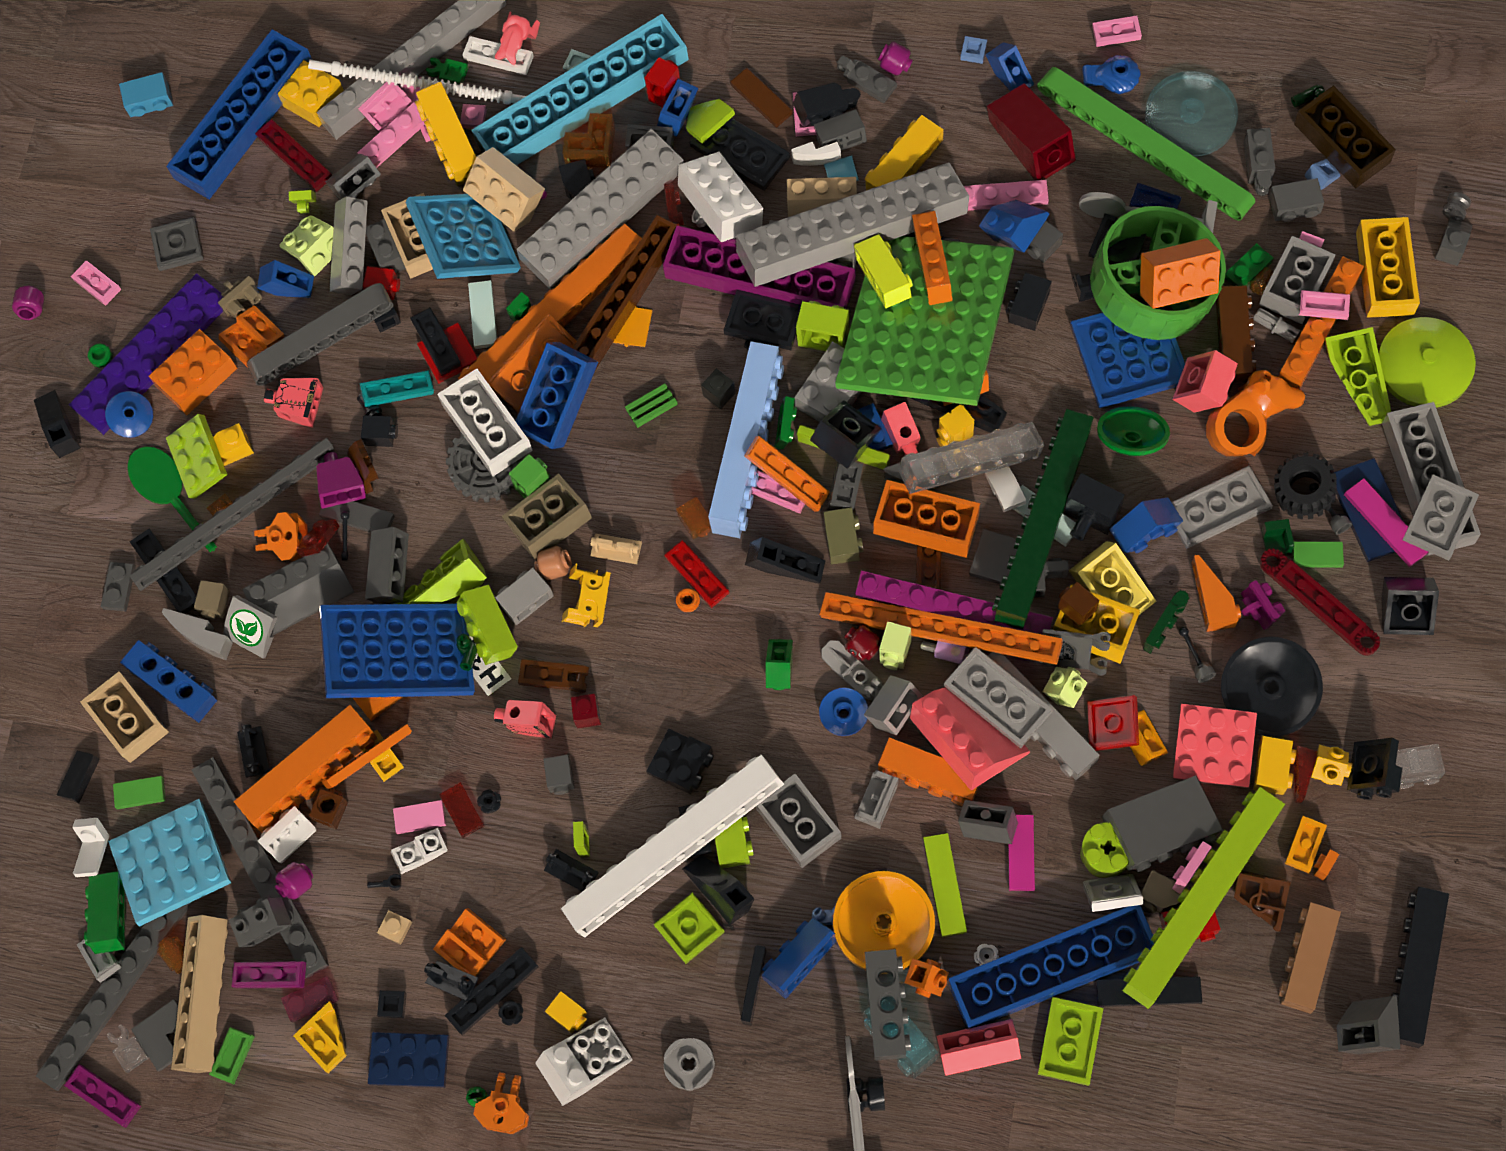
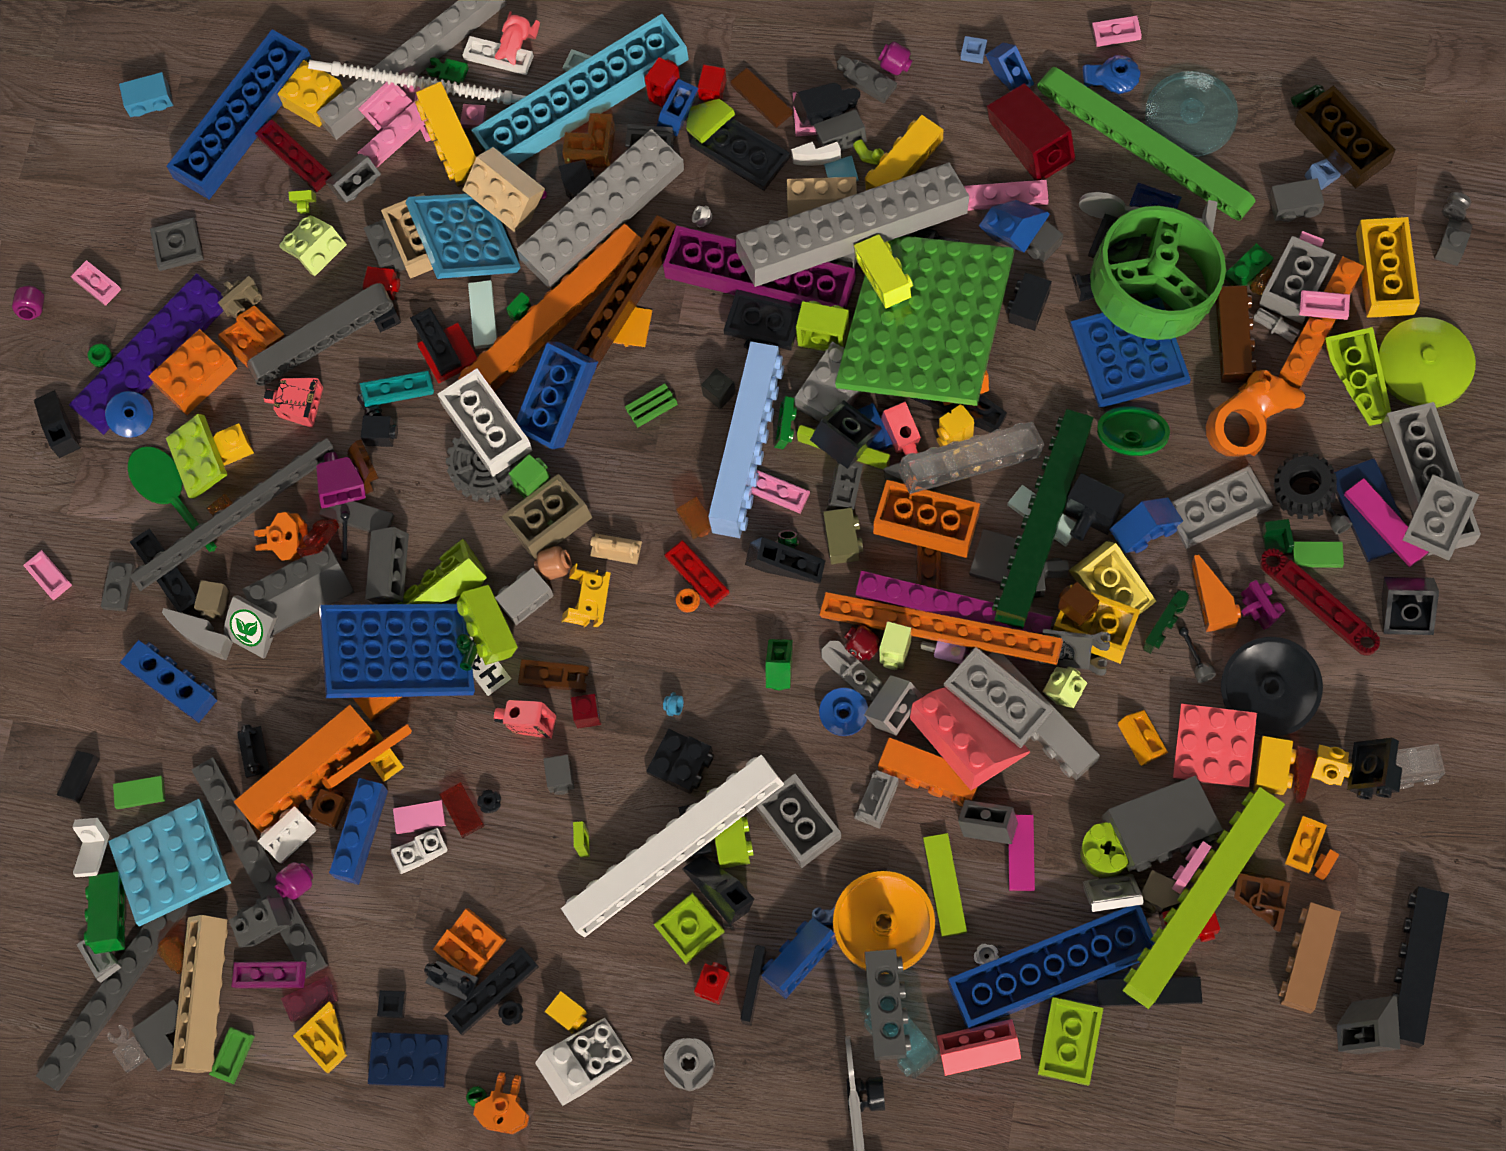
magenta tile [64,1064,141,1128] -> none
tan brick [80,671,169,763] -> none
blue slope [257,260,314,298] -> none
light grey brick [330,196,368,295] -> none
black hand [367,874,401,891] -> none
tan plate [377,910,412,945] -> none
orange tile [487,314,577,414] -> none
black hinge [544,849,599,892] -> none
clear red plate [664,183,684,226] -> none
white brick [678,152,763,242] -> none
orange tile [744,436,830,512] -> none
orange brick [904,959,949,998] -> none
orange brick [912,211,952,305] -> none
white slope [985,464,1027,512] -> none
red tile [1087,695,1139,751] -> none
orange brick [1140,238,1220,309] -> none
coral brick [1172,350,1238,413] -> none
dark grey hinge [1243,128,1275,197] -> none
none -> bright pink tile [23,550,72,600]
none -> blue brick [329,778,388,885]
none -> dark azure plate [663,692,684,716]
none -> red brick [694,962,730,1005]
none -> red brick [697,65,727,102]
none -> dark green plate [776,530,800,549]
none -> lime arm [853,140,885,165]

